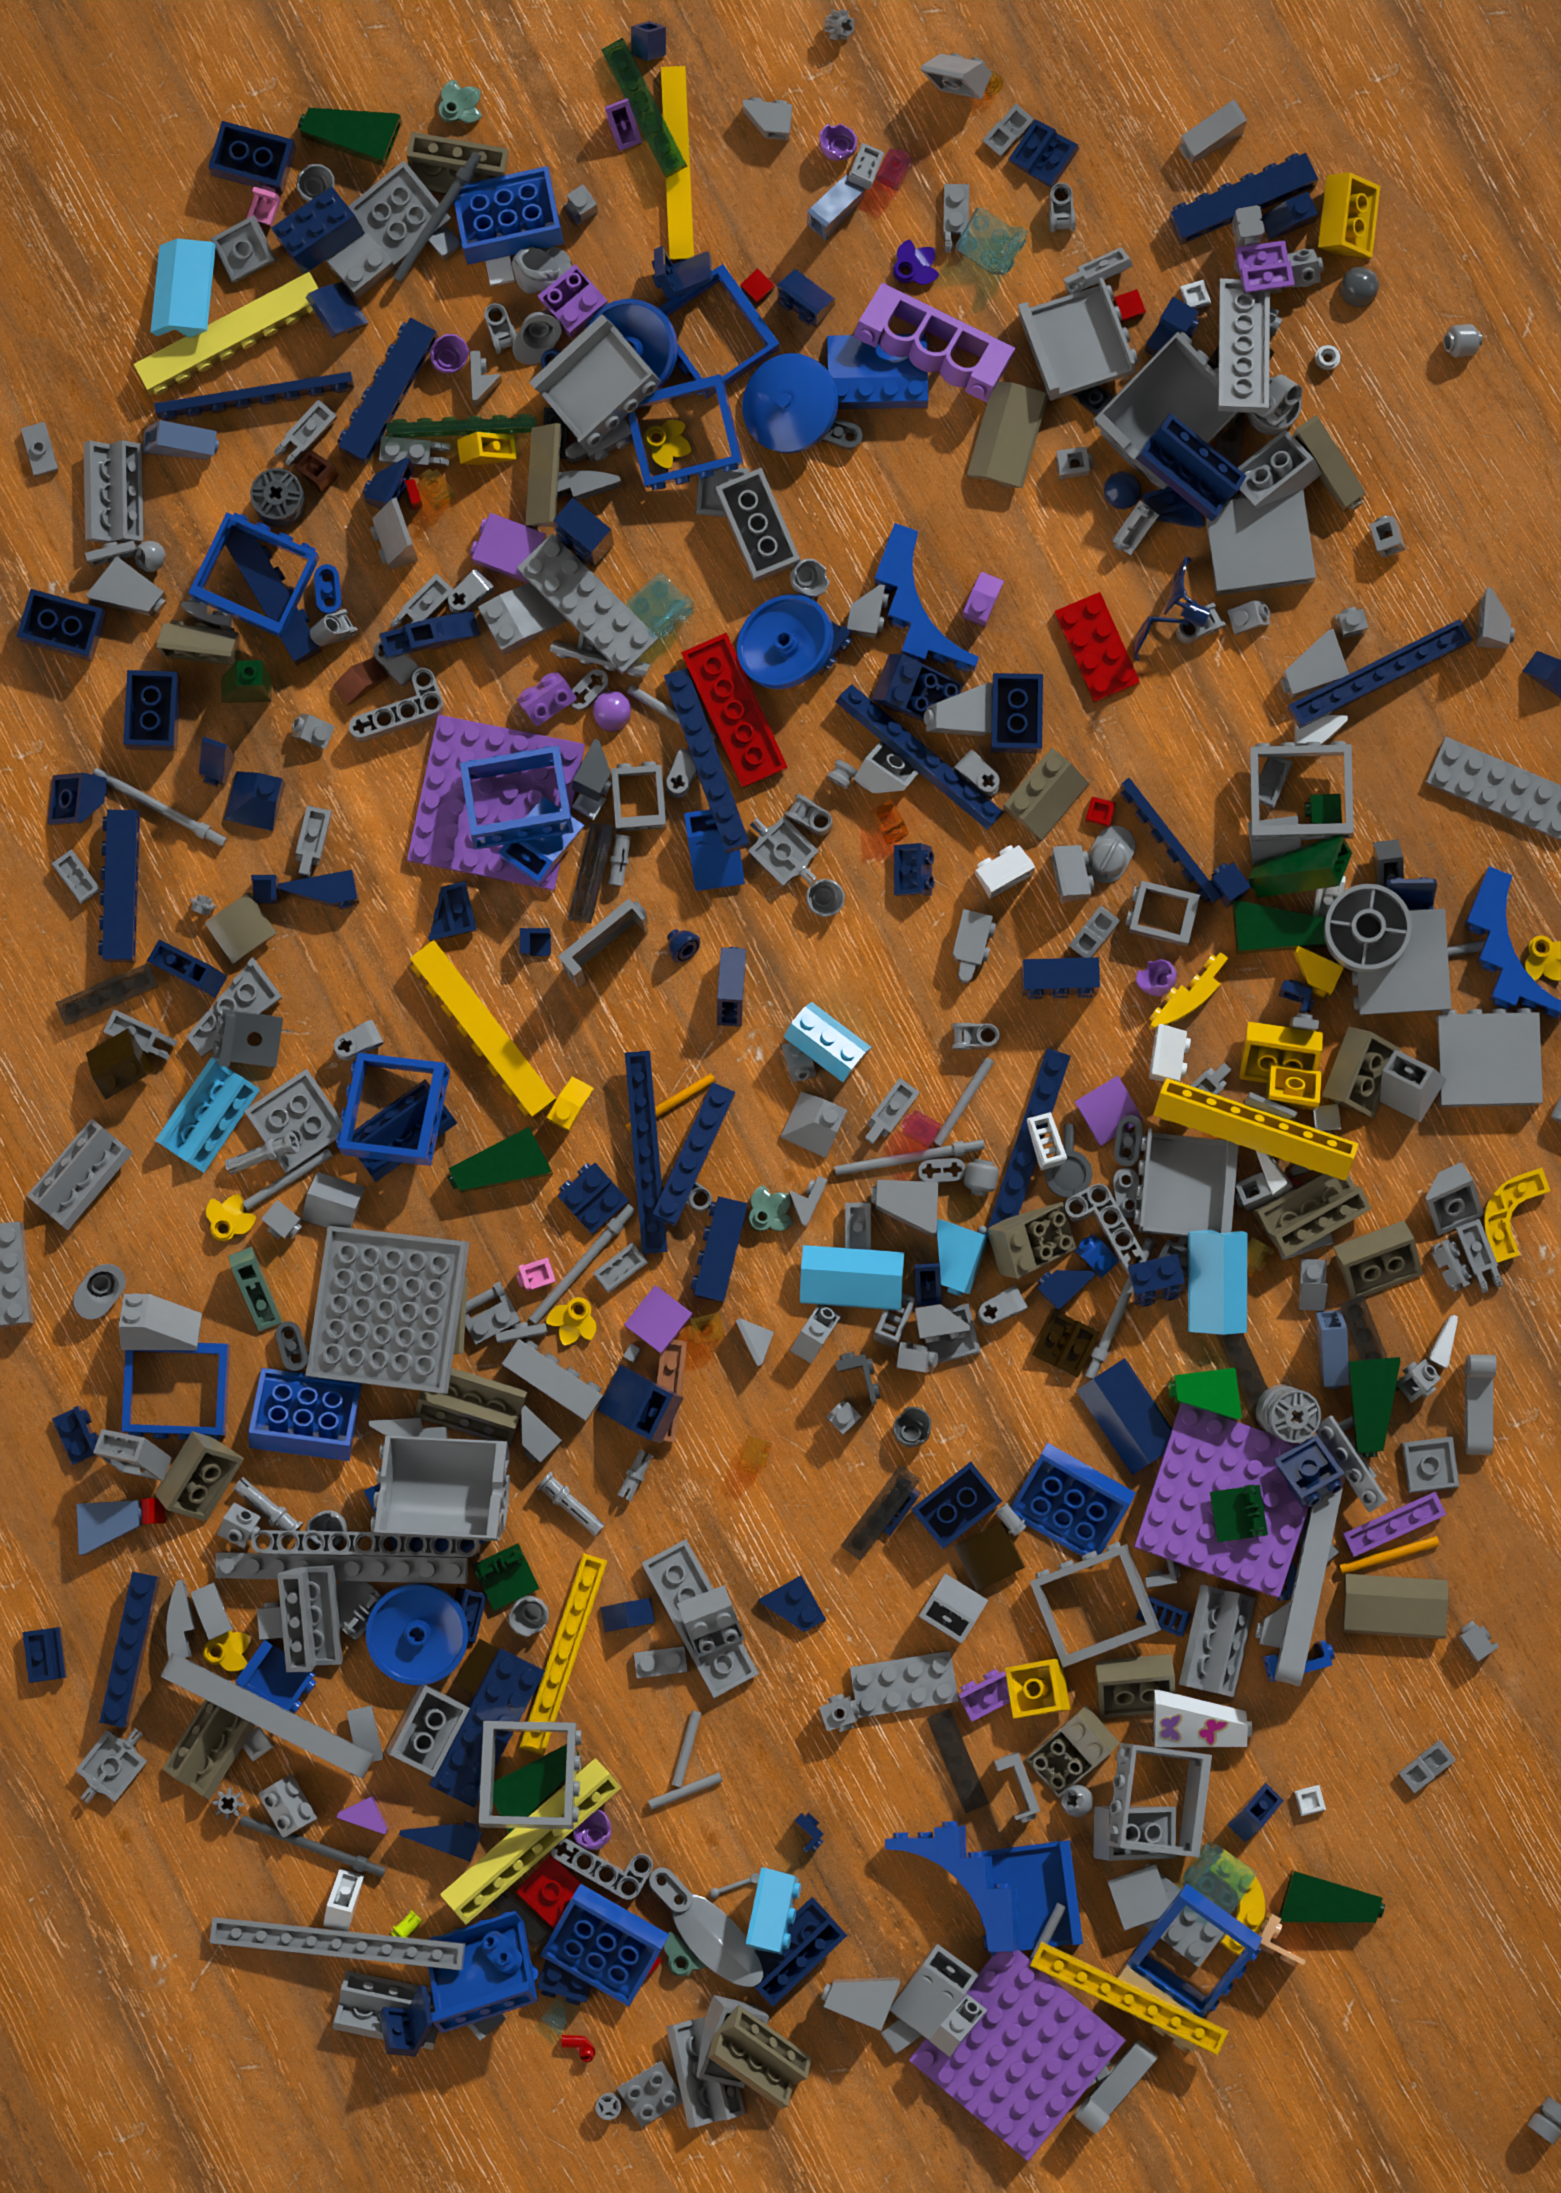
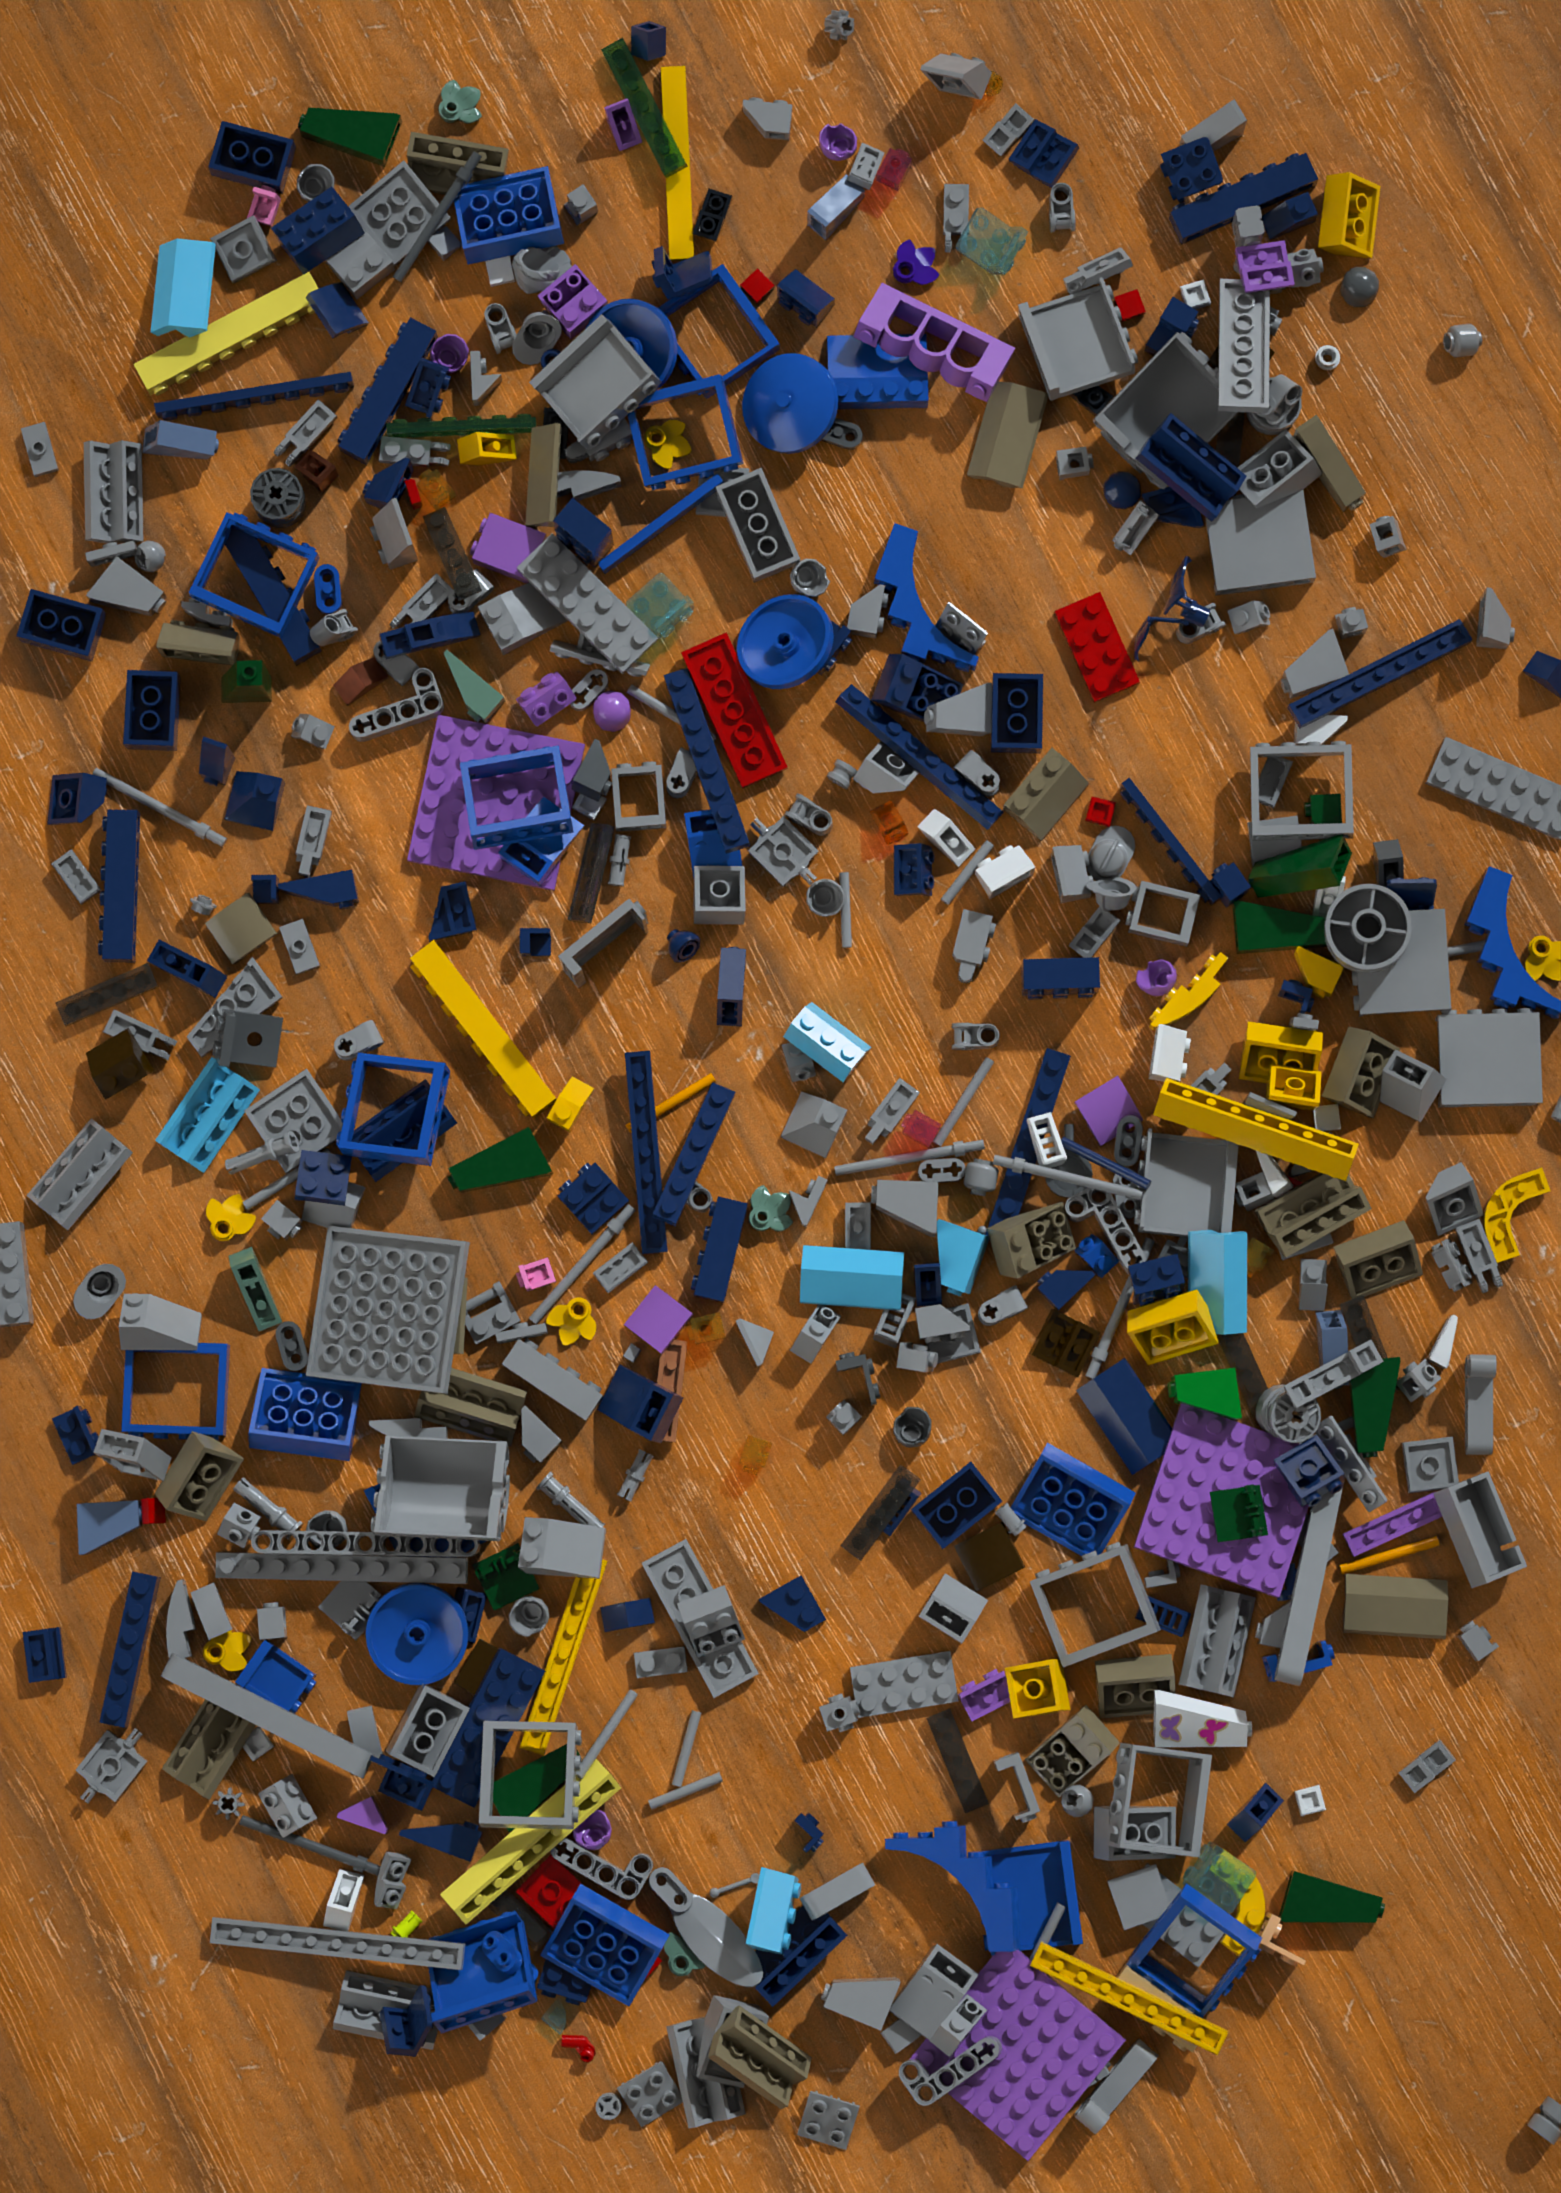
light grey slope [278,1564,343,1672] -> none
medium lavender slope [962,572,1004,627] -> none
none -> light grey plate [279,919,320,975]
none -> dark blue plate [295,1150,352,1206]
none -> dark blue bracket [369,1754,434,1811]
none -> light grey slope [374,1851,411,1909]
none -> dark blue bracket [405,358,451,418]
none -> clear smoke plate [422,507,482,601]
none -> sand green slope [444,649,505,724]
none -> light grey slope [518,1517,606,1579]
none -> light grey bar [576,1690,638,1779]
none -> blue tile [598,474,724,574]
none -> black slope [693,188,733,242]
none -> light grey slope [693,866,746,925]
none -> light grey hinge [797,2090,860,2150]
none -> light grey beam [799,1863,875,1921]
none -> light grey bar [839,872,852,948]
none -> light grey beam [899,2036,1002,2106]
none -> white slope [917,809,975,867]
none -> light grey hinge [935,602,988,655]
none -> light grey bar [941,840,994,905]
none -> light grey bar [993,1155,1143,1200]
none -> dark blue bar [1061,1137,1151,1190]
none -> light grey piece [1086,877,1136,912]
none -> yellow slope [1127,1289,1218,1365]
none -> dark blue bracket [1160,137,1223,204]
none -> light grey slope [1283,1339,1384,1409]
none -> light grey piece [1433,1471,1527,1588]

